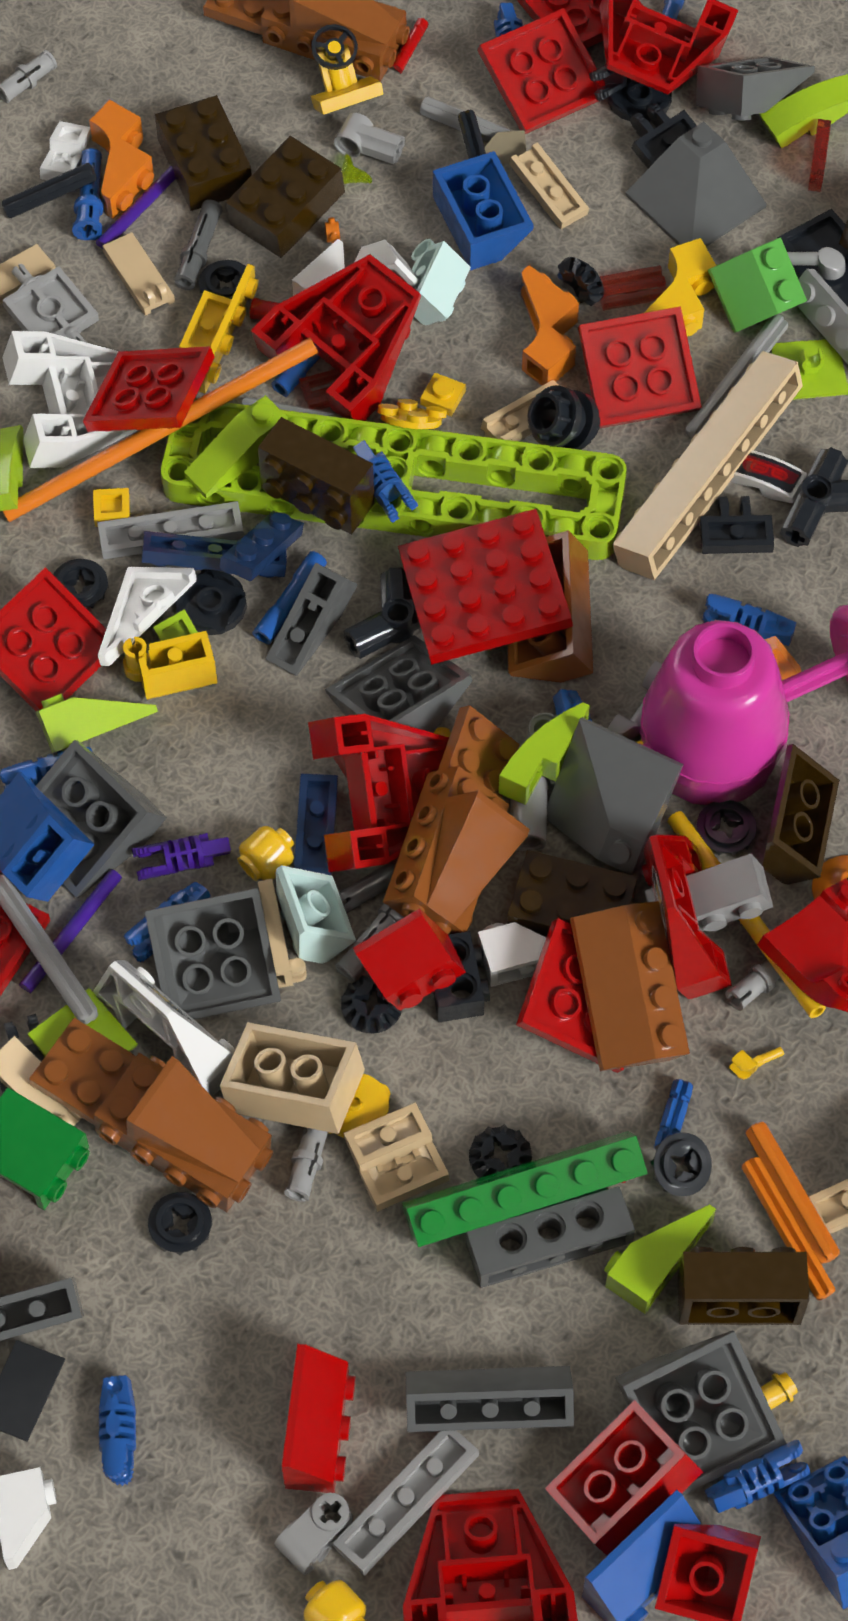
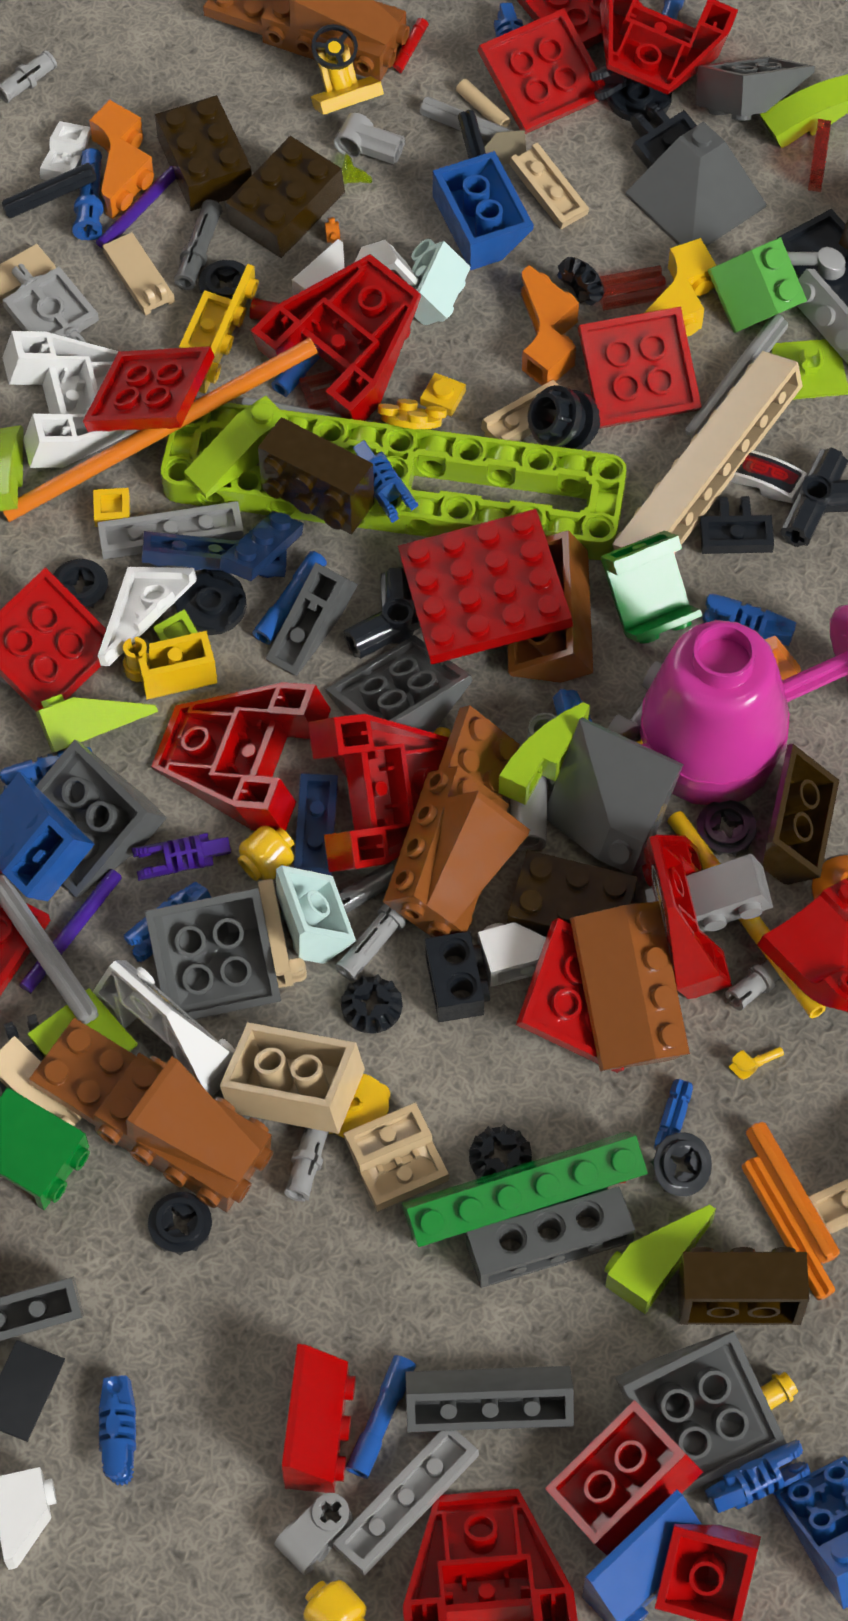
red slope [353,908,466,1011] -> none
none -> red wedge [151,682,331,831]
none -> blue piece [345,1355,416,1479]
none -> tan piece [456,79,511,127]
none -> panel [600,530,702,644]

